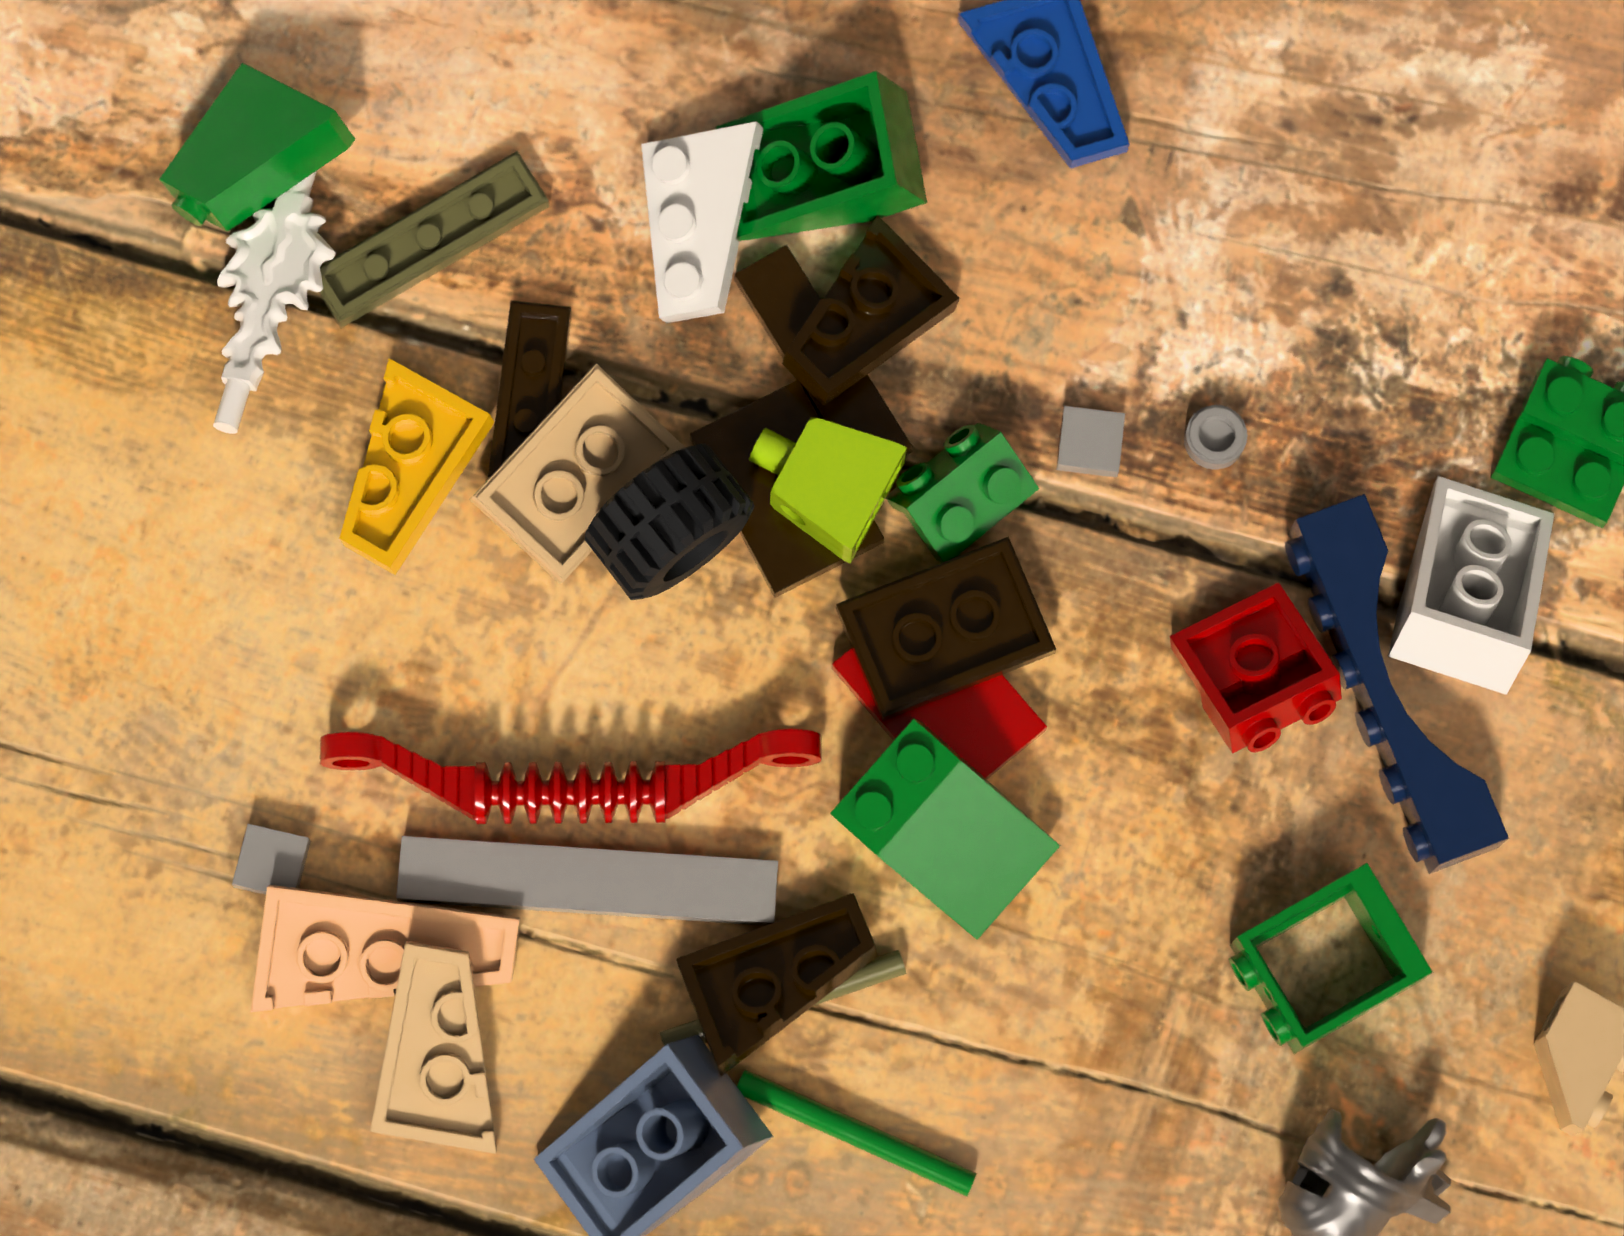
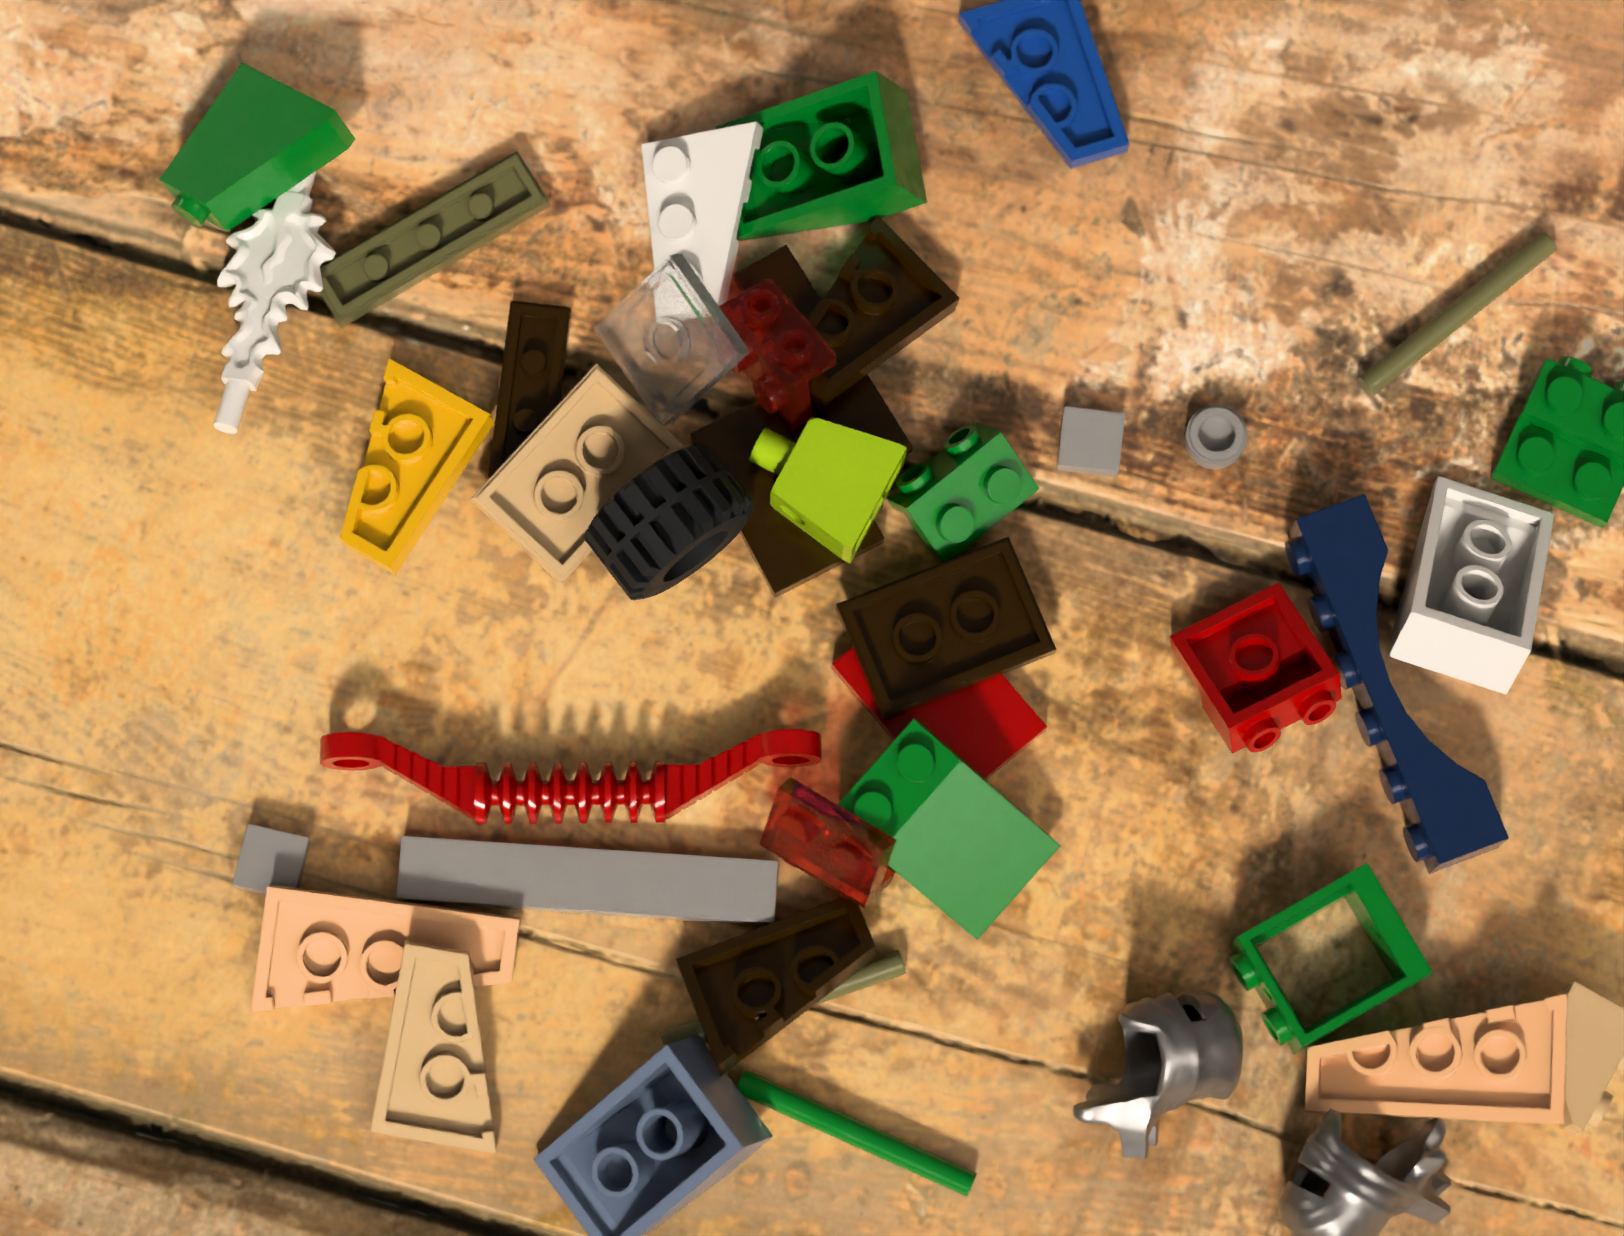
none -> clear tile [594,253,750,426]
none -> clear red bracket [718,279,837,430]
none -> clear red bracket [759,777,897,908]
none -> flat silver piece [1073,991,1243,1159]
none -> light nougat wing [1305,994,1568,1124]
none -> olive bar [1357,232,1557,397]

